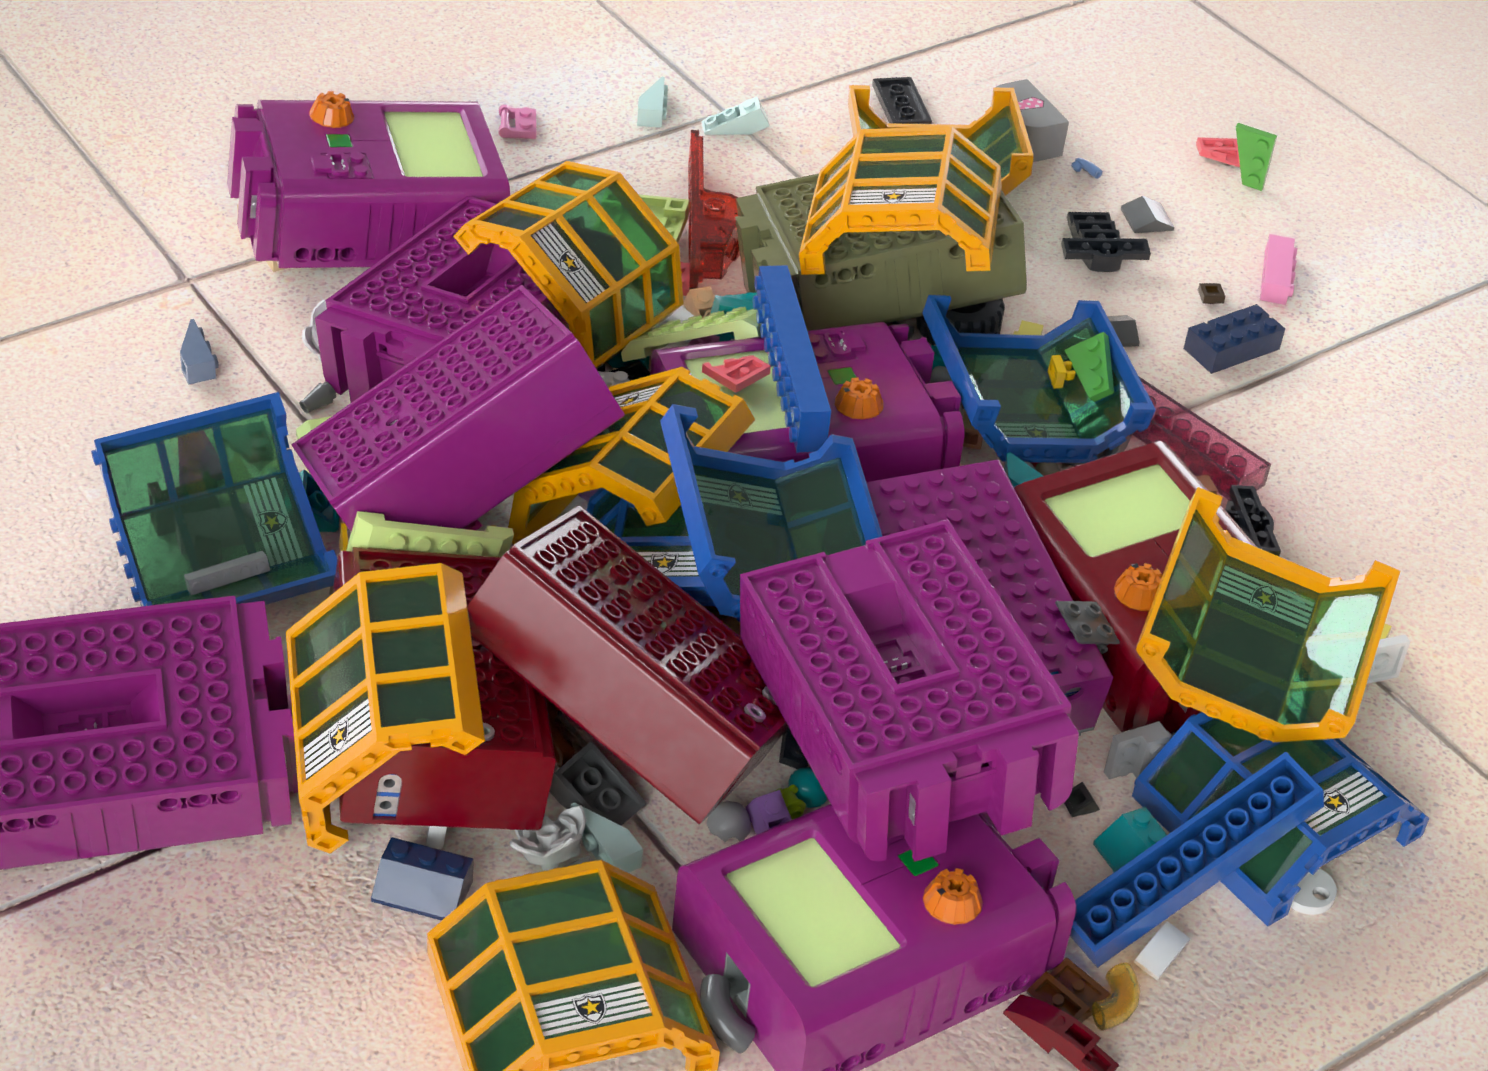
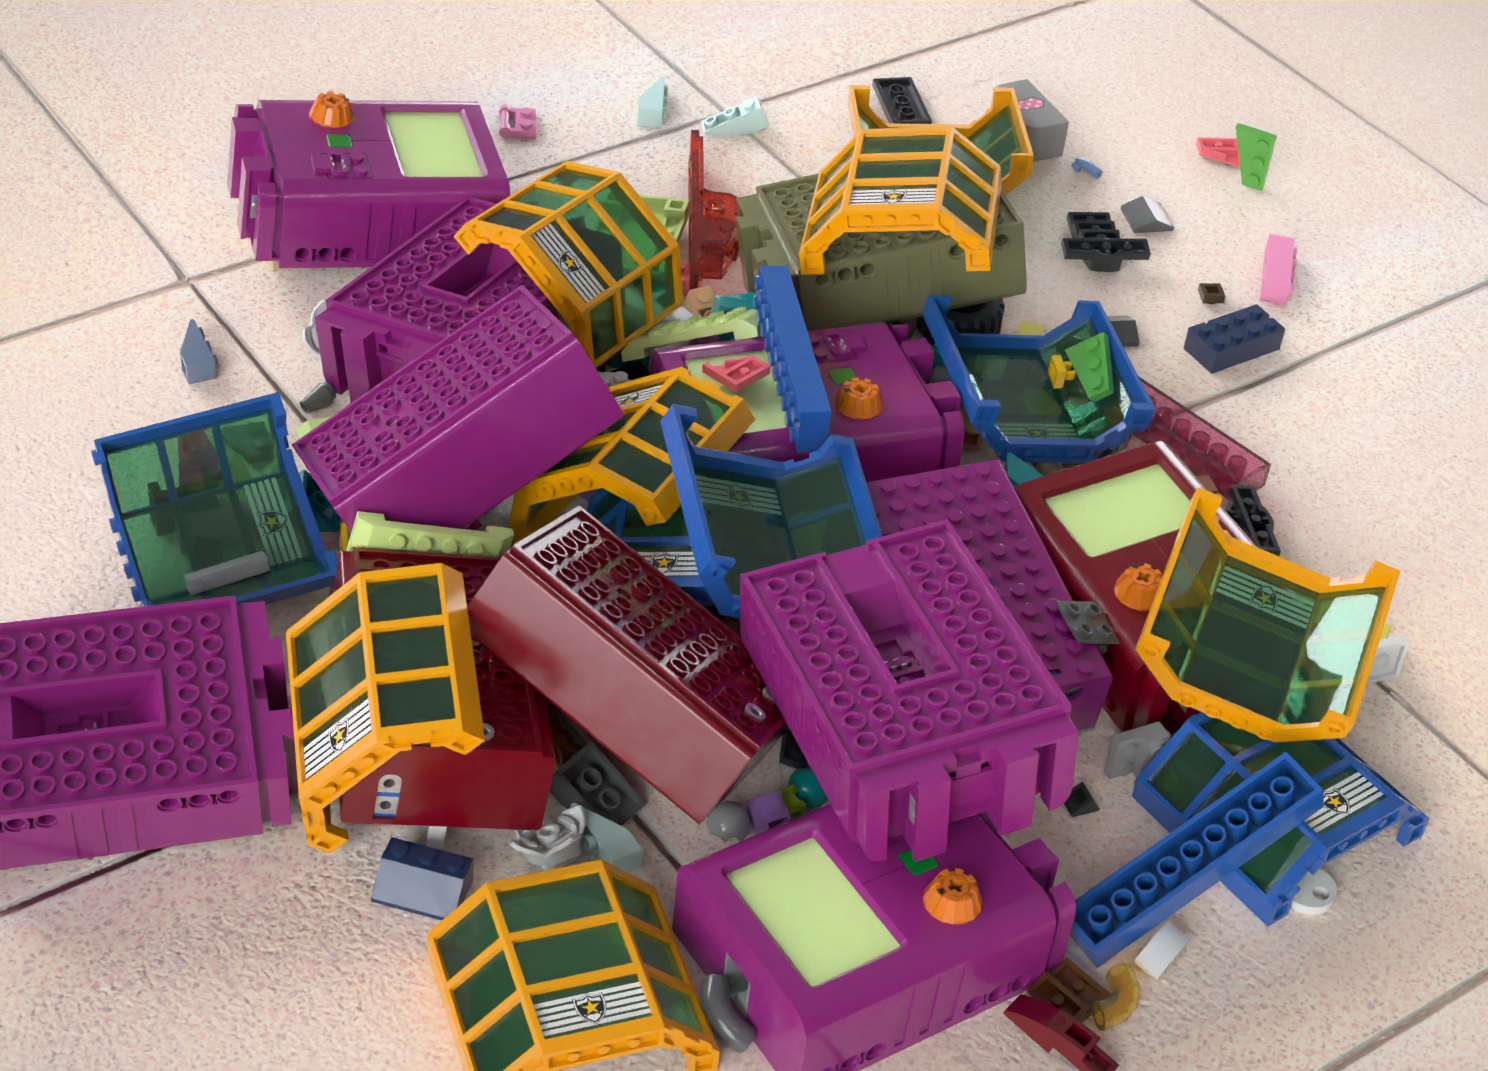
teal slope [1093,807,1167,872] -> none

